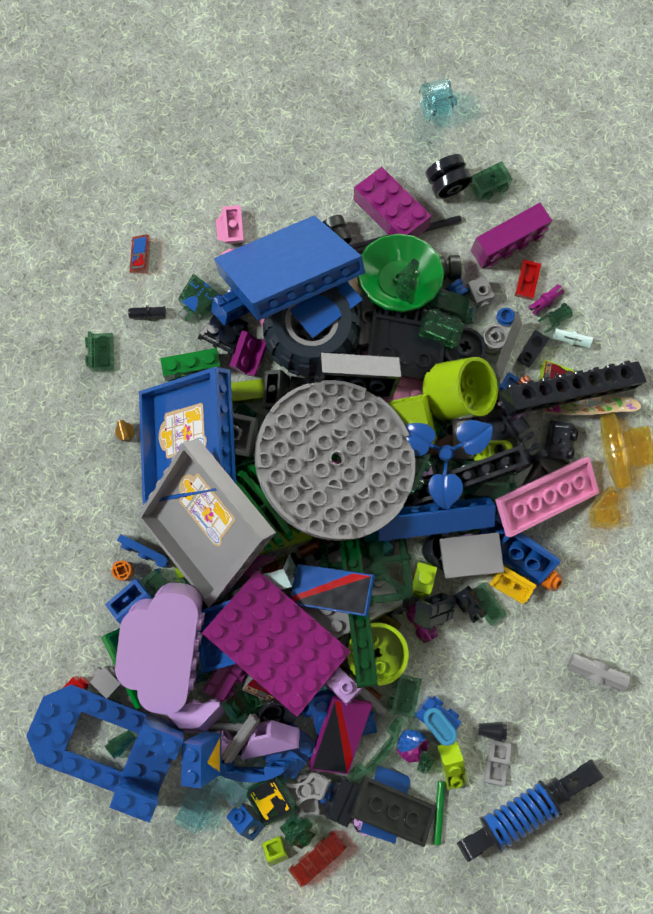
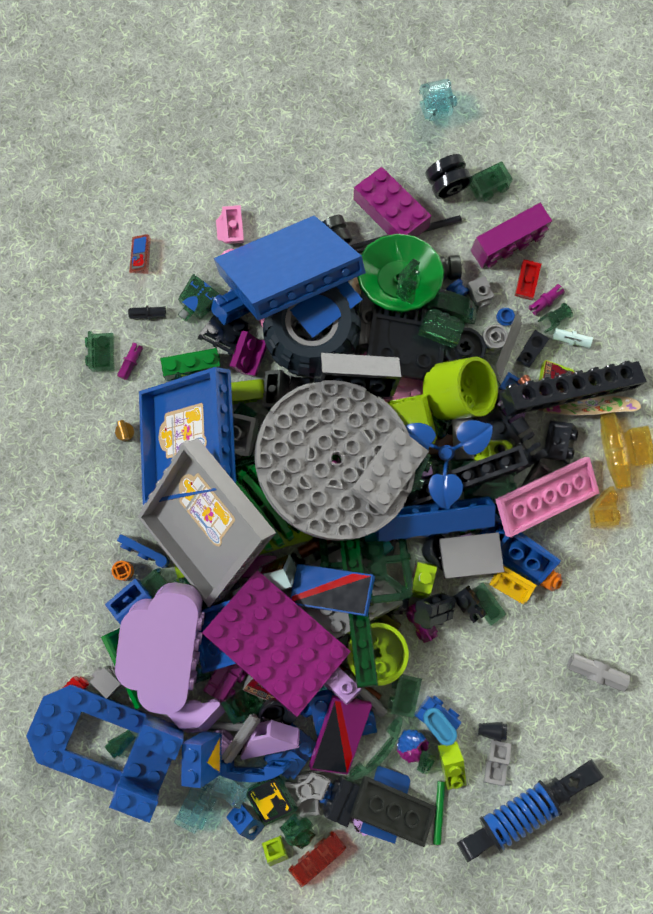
none -> magenta axle [117,343,144,380]
none -> light grey plate [350,427,429,515]

